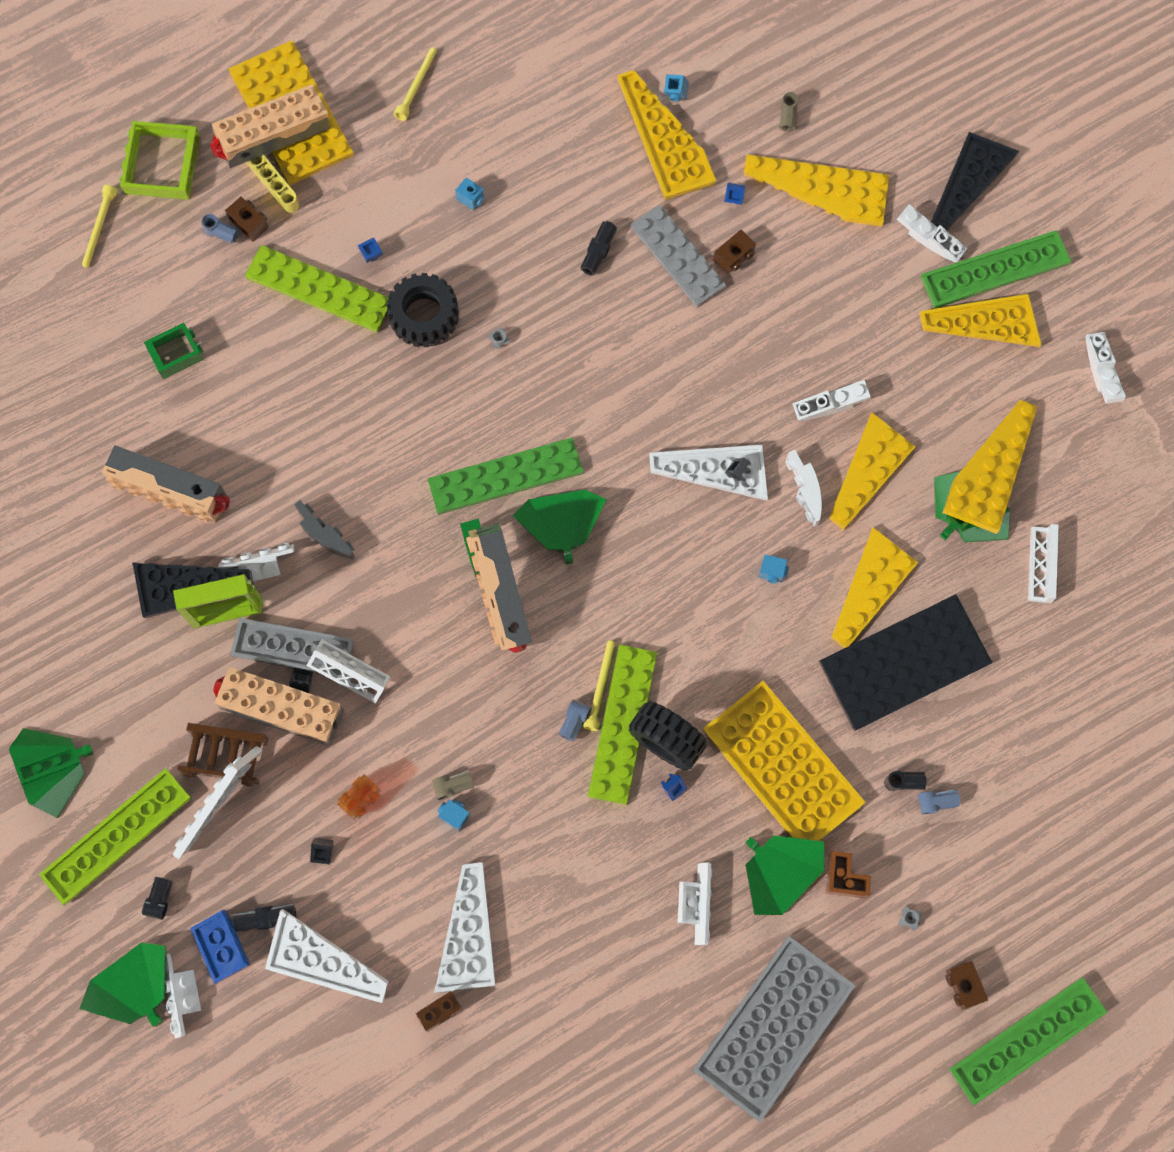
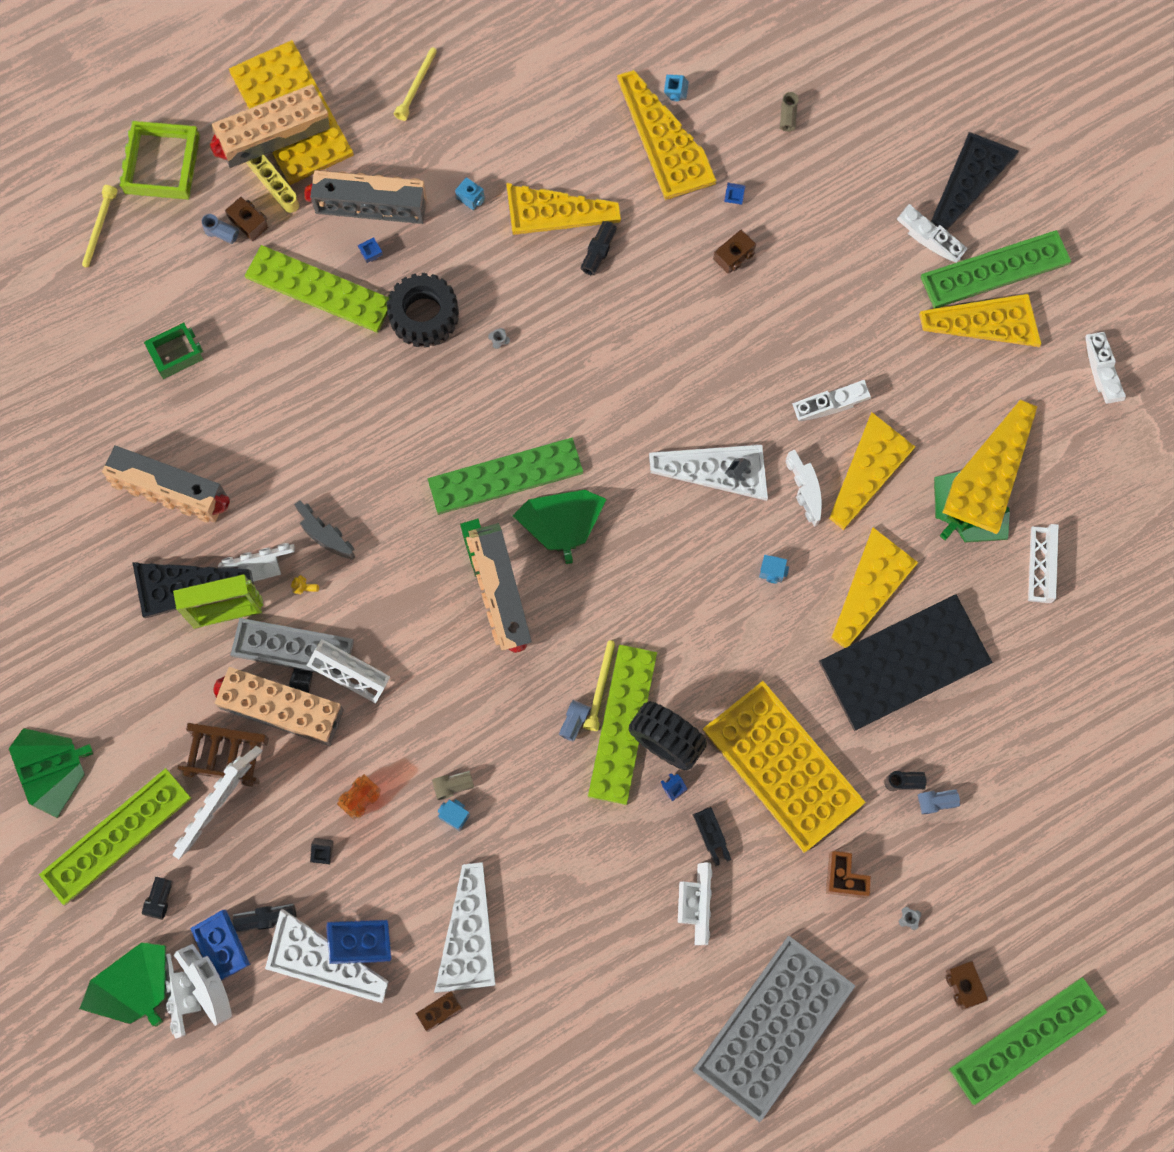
light grey plate [631,205,726,308] -> none
yellow wing [744,154,889,227] -> none
green panel [745,835,824,915] -> none
none -> white slope [174,944,232,1026]
none -> yellow plate [291,575,319,595]
none -> dark grey piece [304,170,427,224]
none -> blue tile [326,920,391,964]
none -> yellow wing [506,183,621,235]
none -> black hinge [693,807,731,866]

